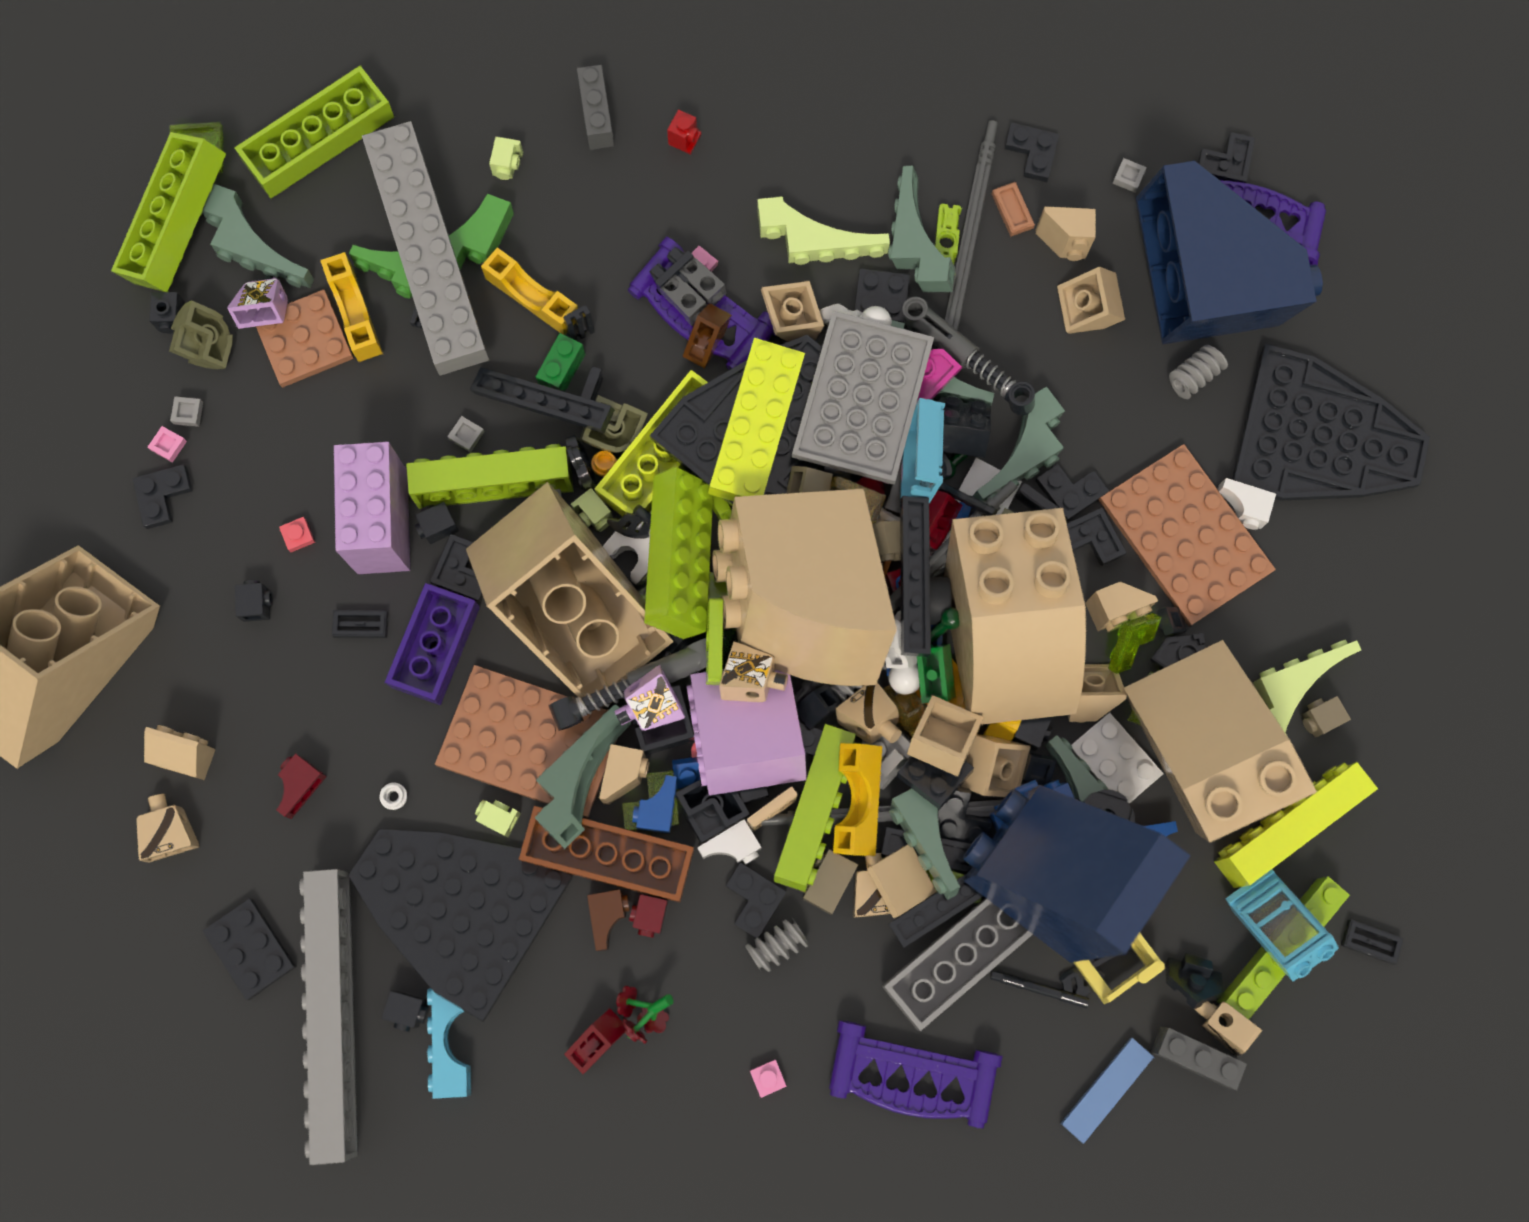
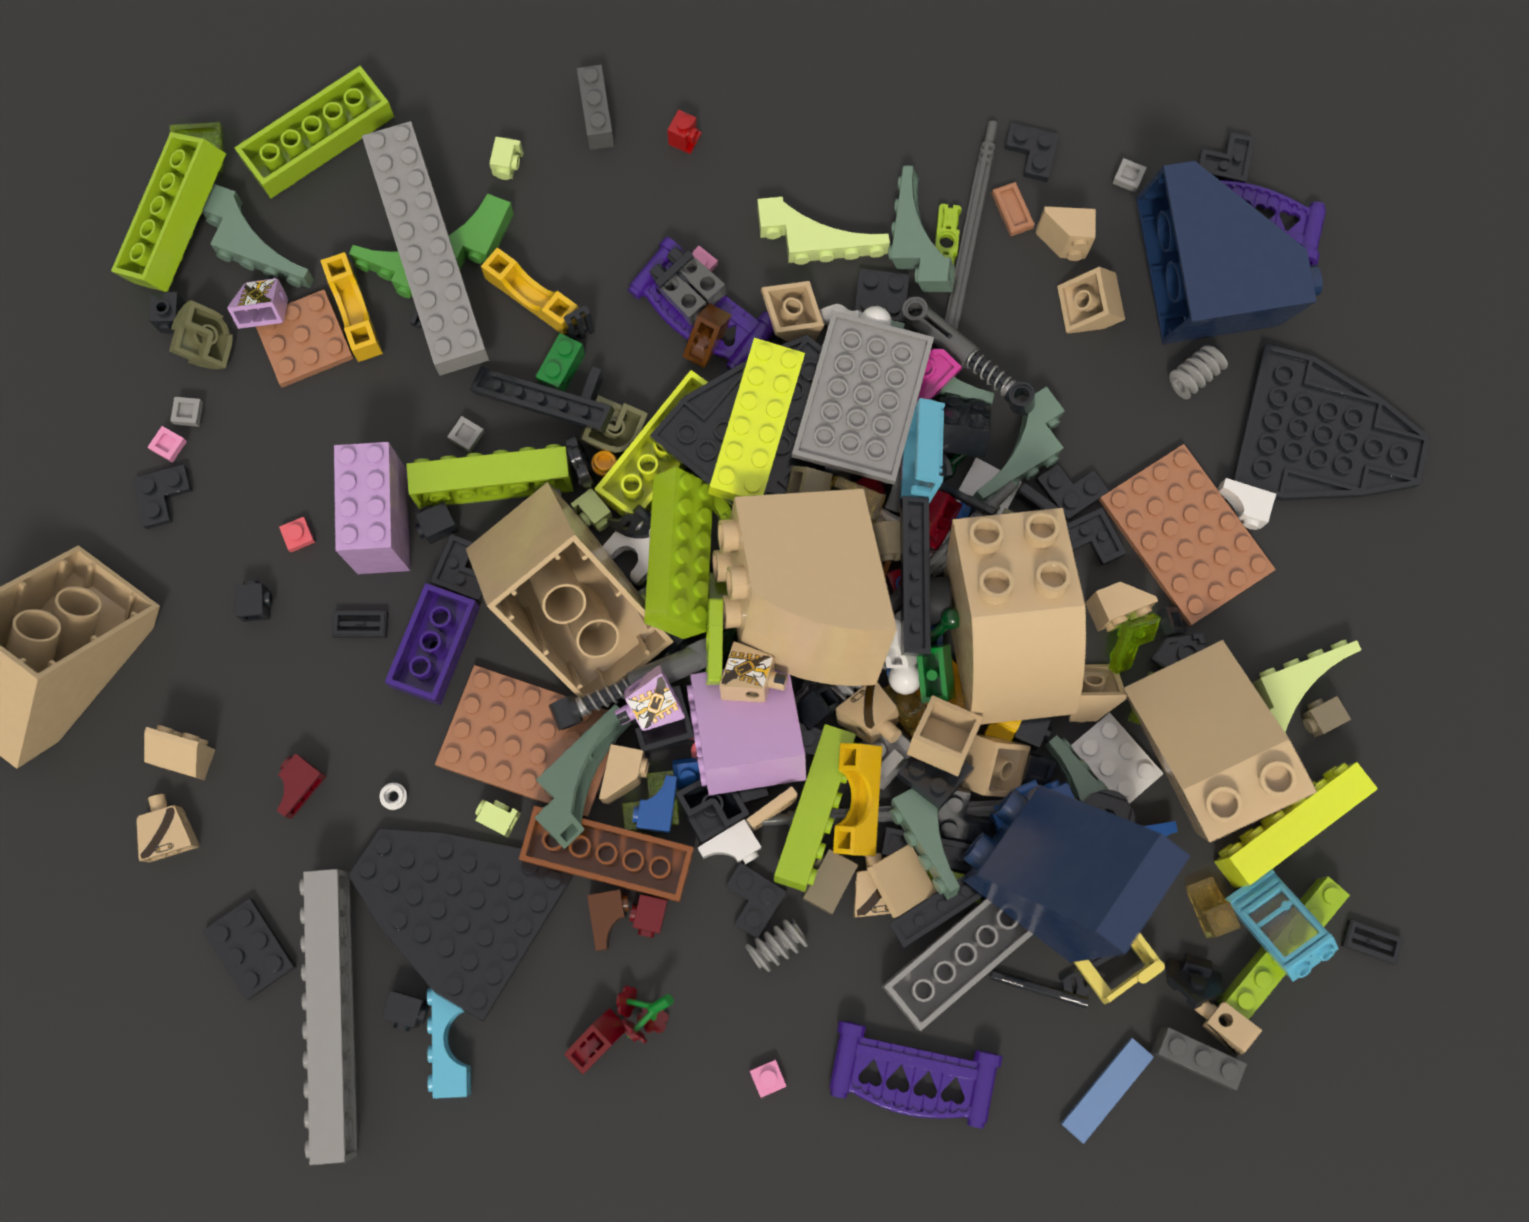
none -> clear yellow arch [1185,877,1241,938]

